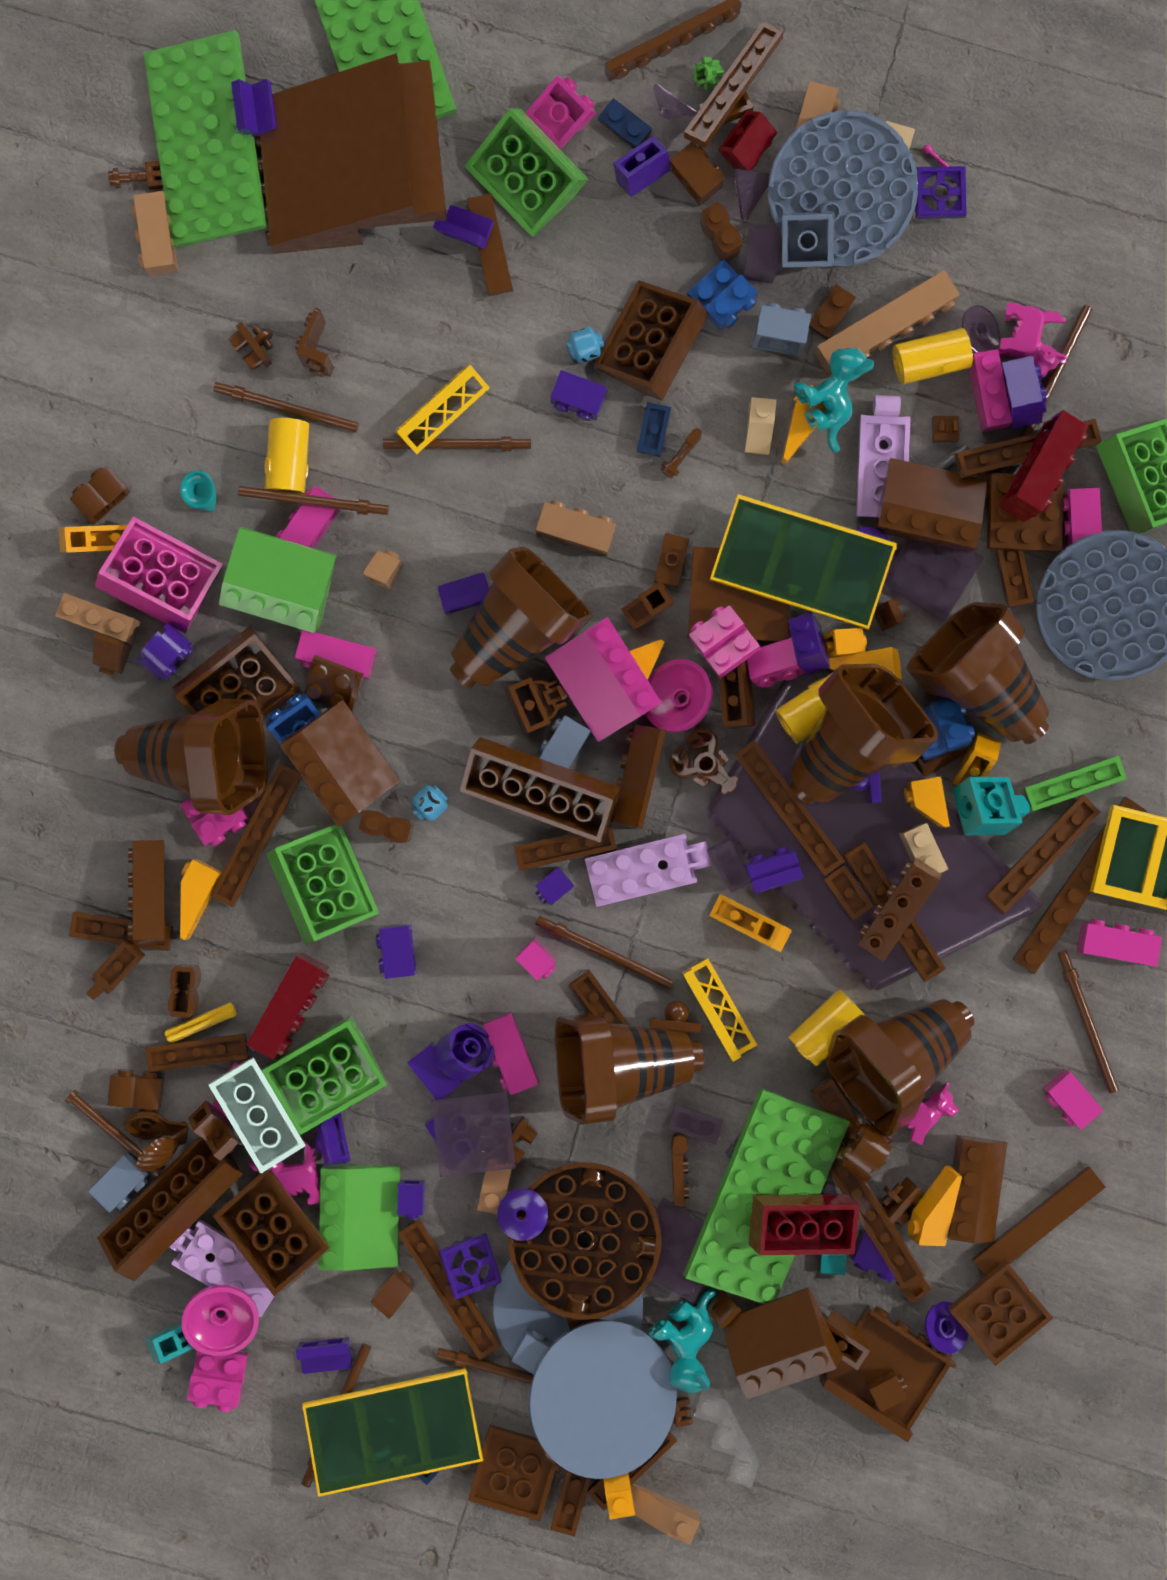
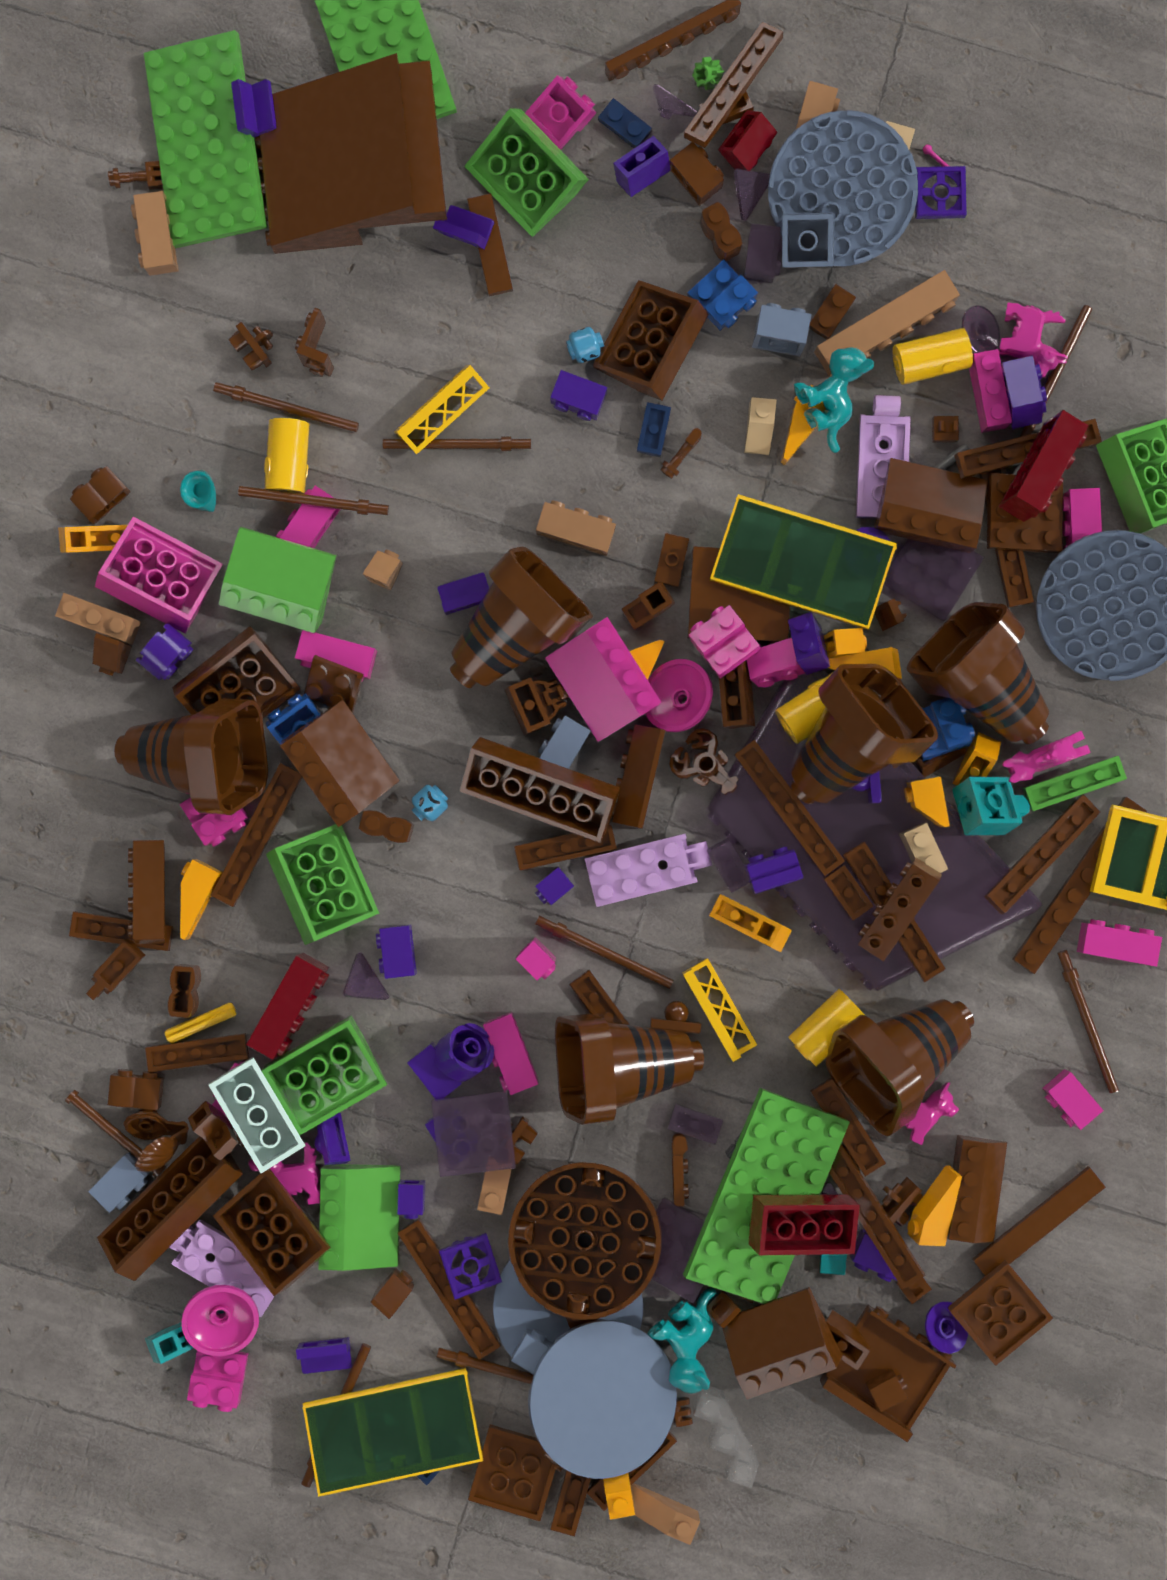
dark purple dish [497,1189,548,1241] -> none
reddish brown brick [835,1123,893,1183] -> none
none -> clear purple piece [343,952,389,1000]
none -> dark pink animal [1002,731,1091,783]

